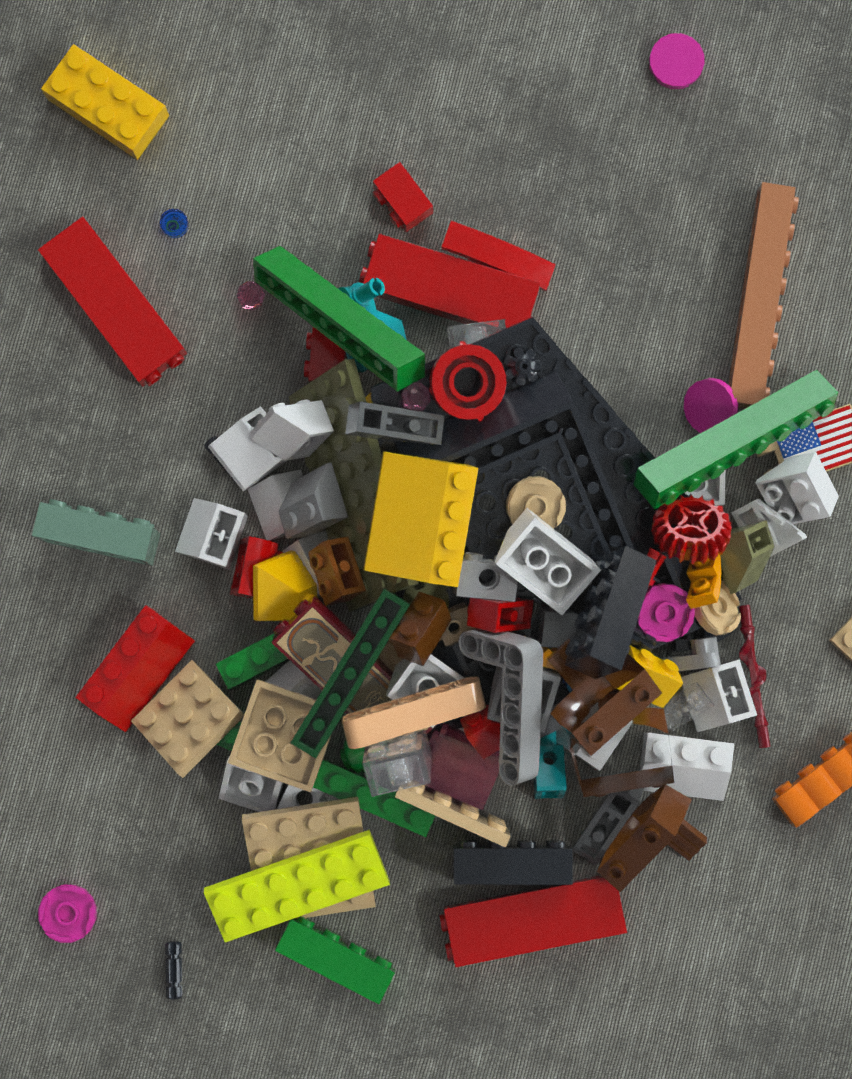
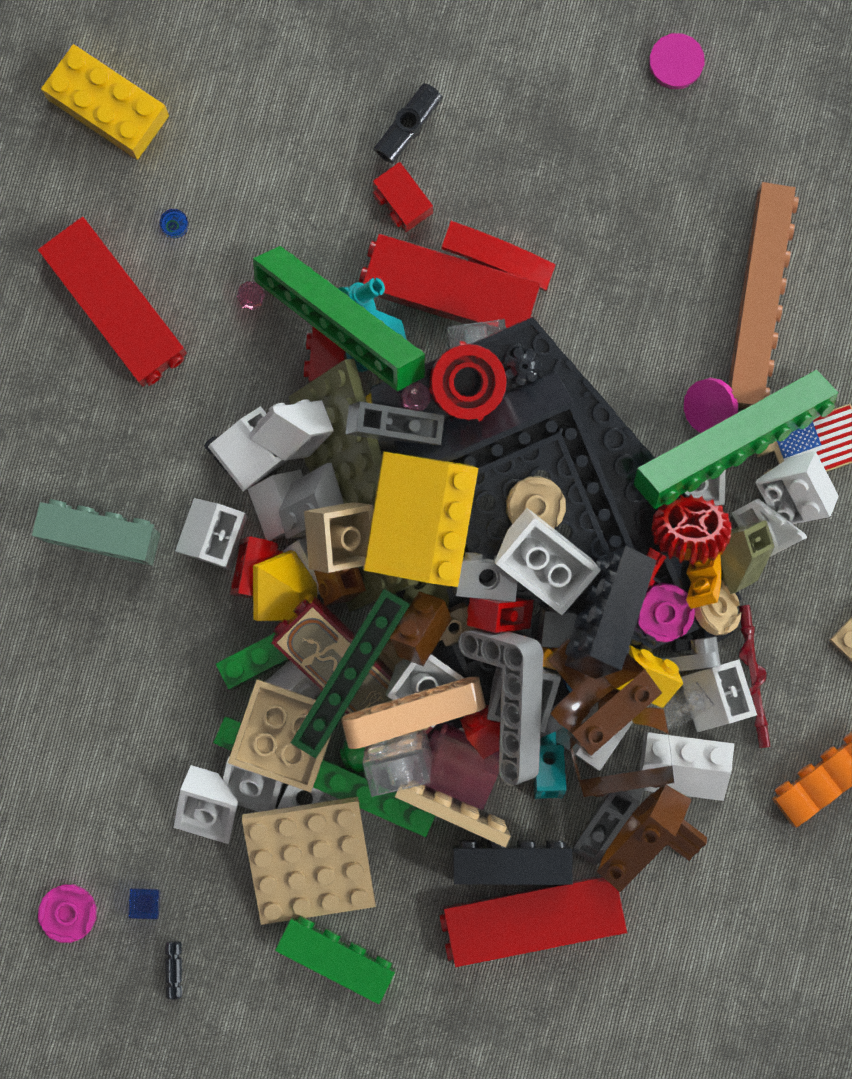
red slope [75,605,195,732] -> none
tan plate [131,660,244,778] -> none
neon yellow plate [204,830,390,942] -> none
none -> clear blue plate [129,888,160,919]
none -> white slope [174,765,238,844]
none -> tan brick [304,502,373,573]
none -> black piece [374,83,443,164]

